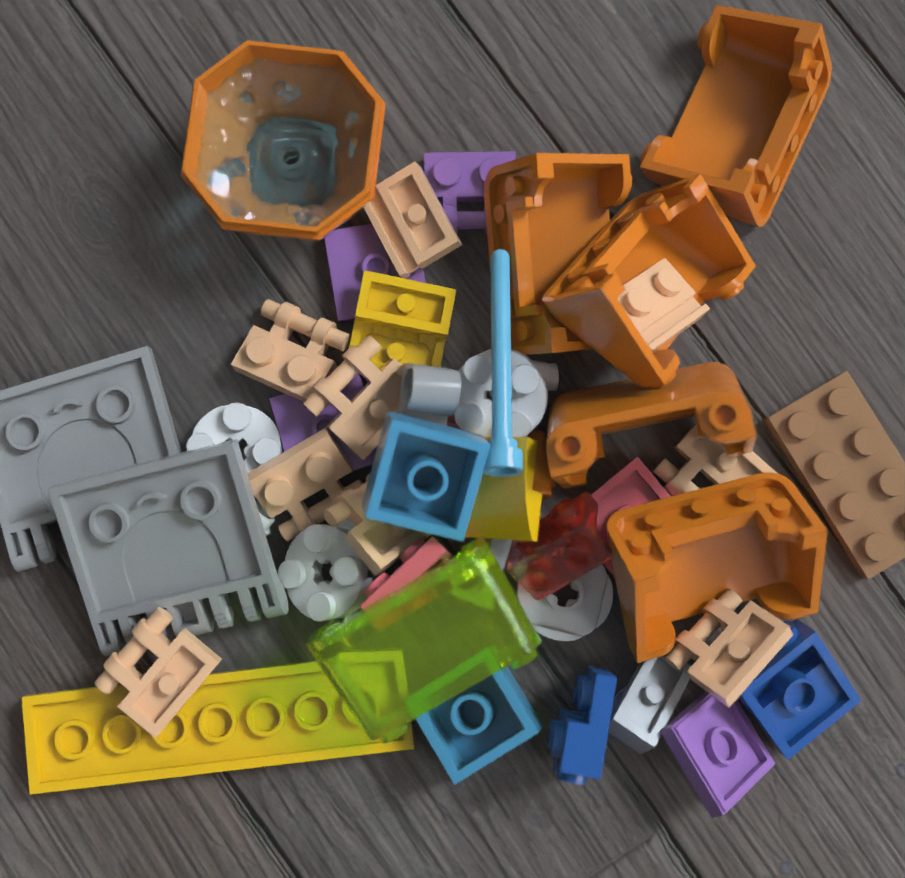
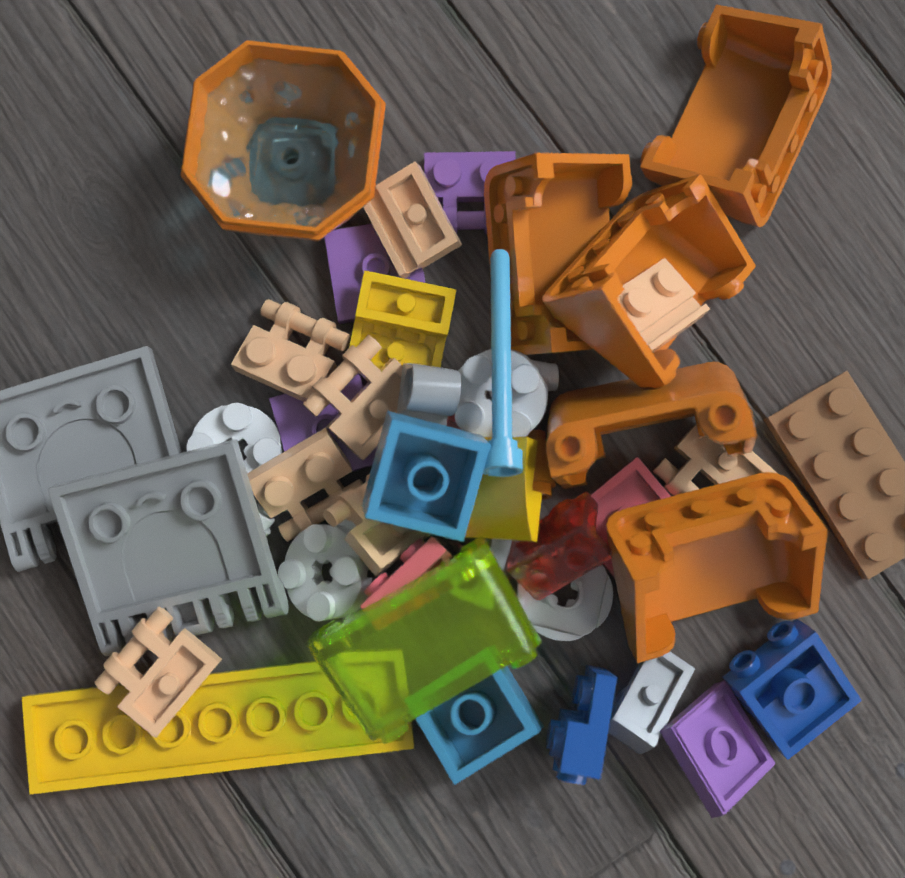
light nougat plate [665,588,793,708] -> none

